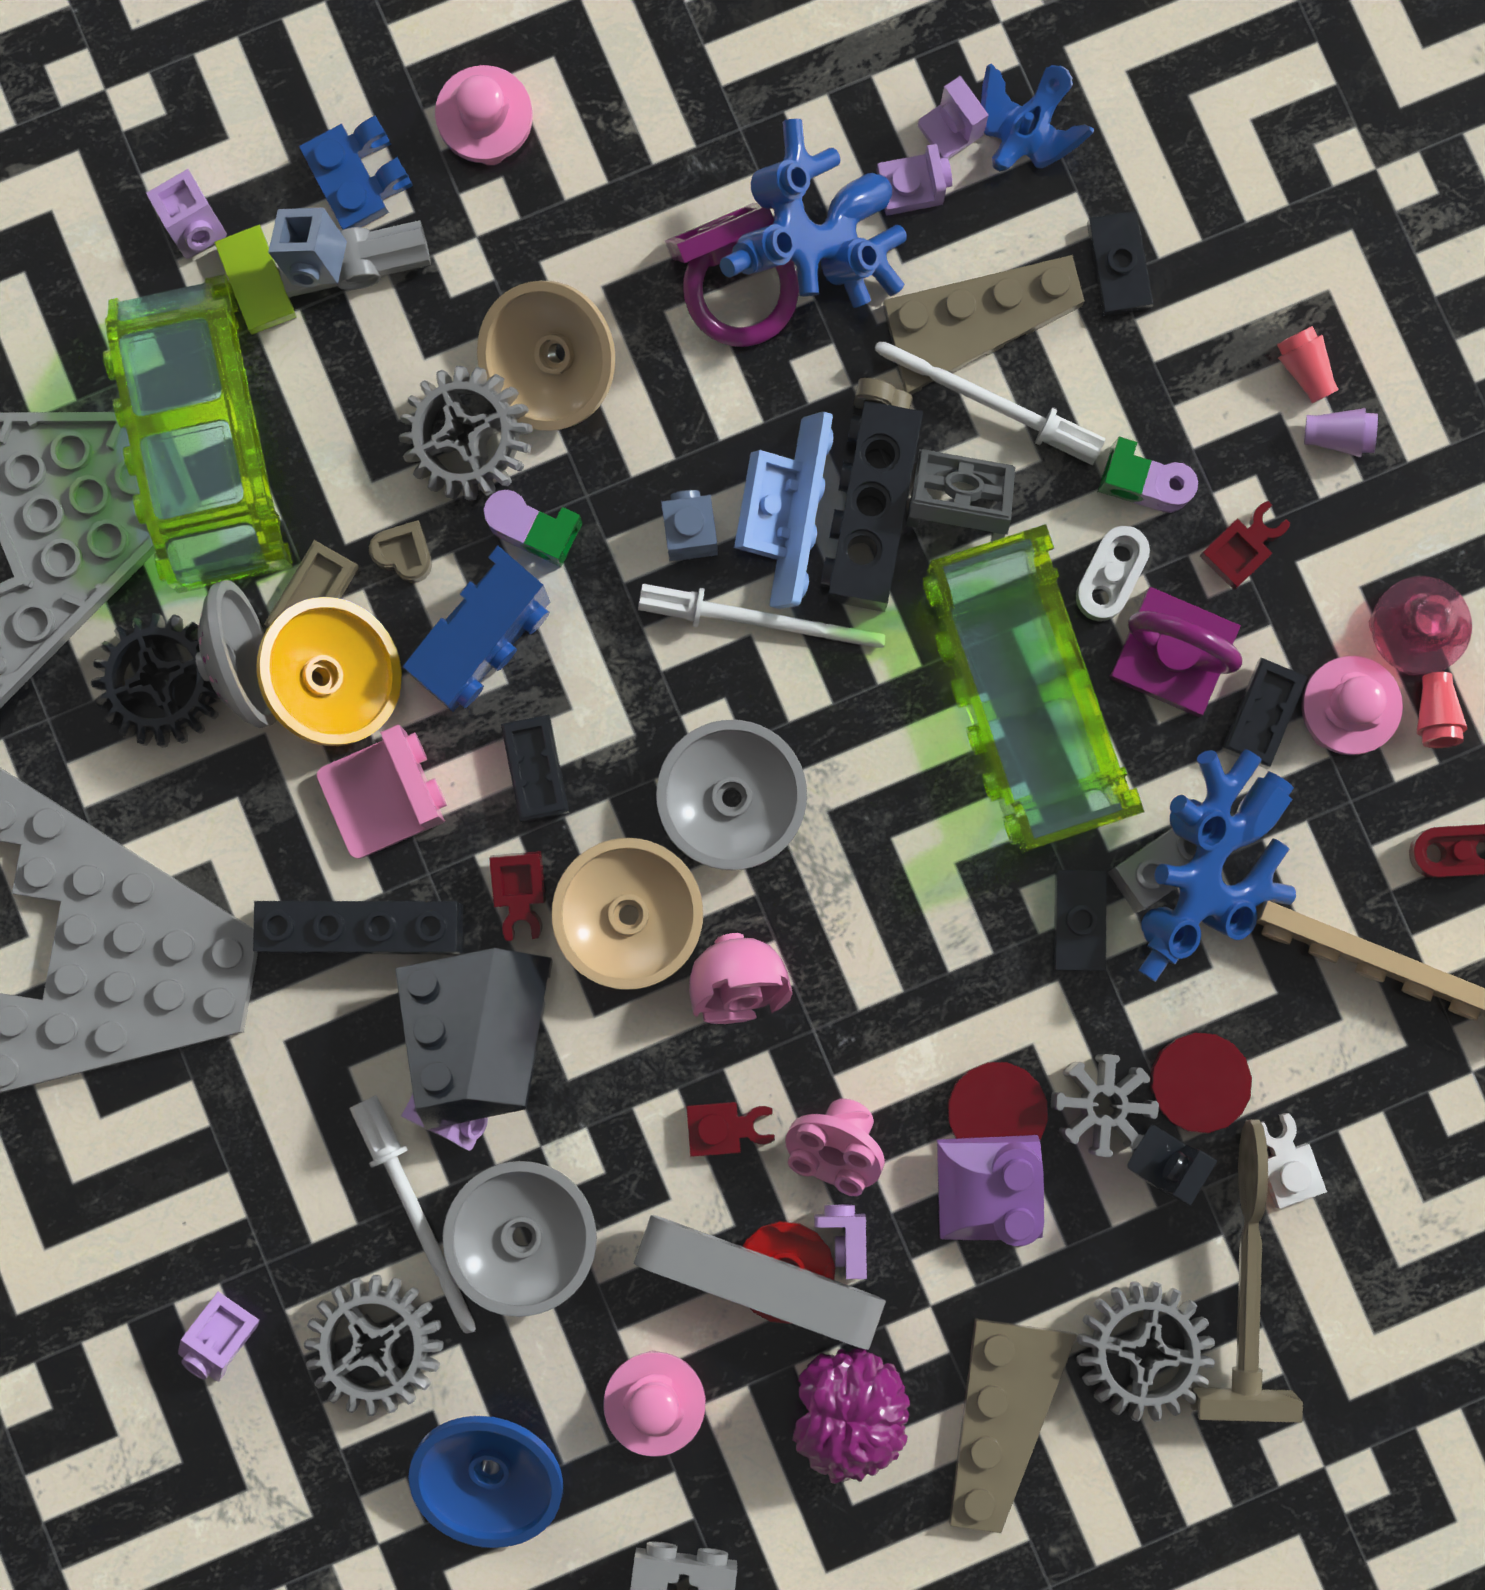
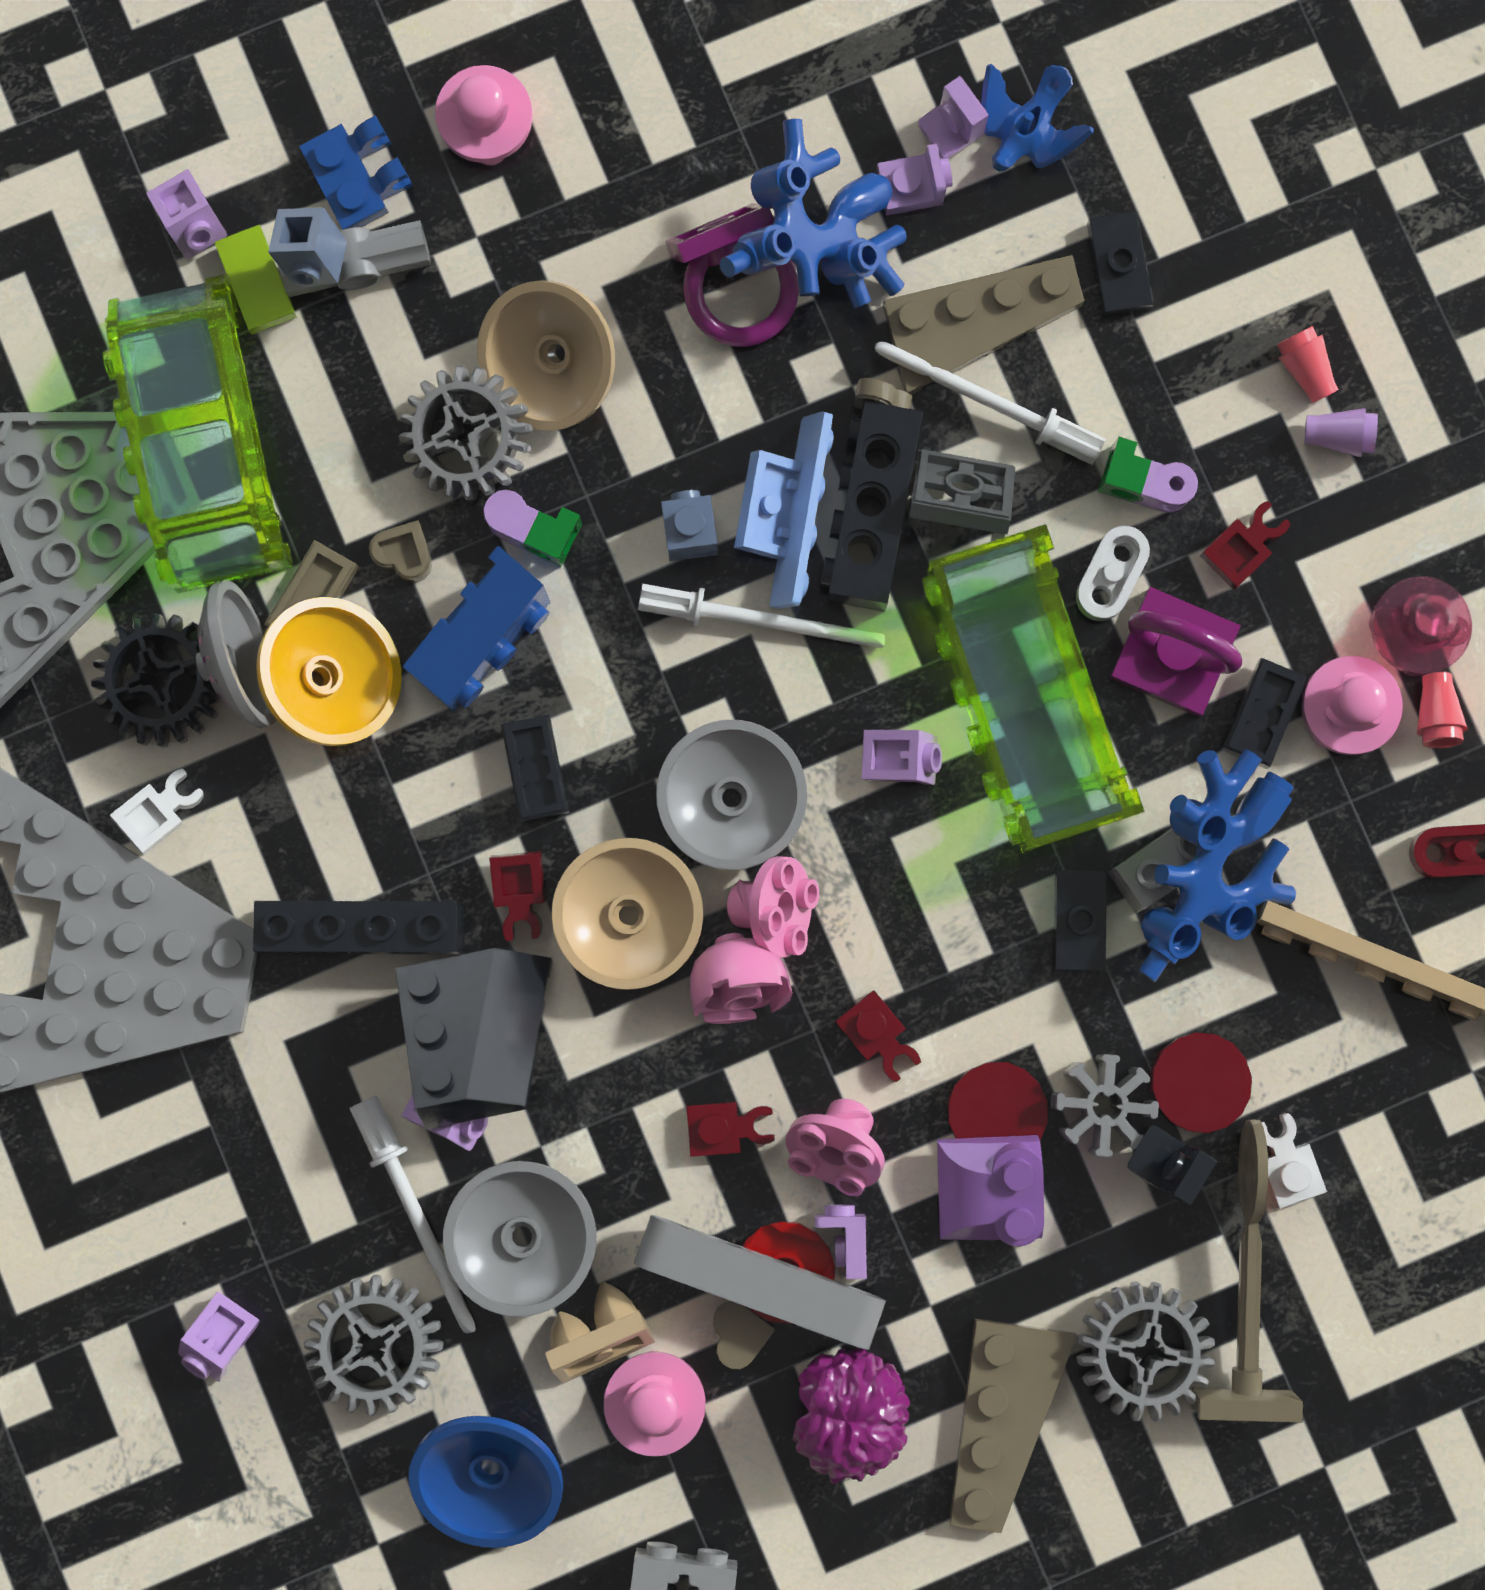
bright pink bracket [317,725,447,859] -> none
none -> white plate [110,769,204,856]
none -> tan tile [545,1282,655,1384]
none -> dark tan tile [713,1301,775,1369]
none -> bright pink plate [727,856,819,958]
none -> dark red plate [835,990,921,1082]
none -> lavender bracket [861,730,942,785]

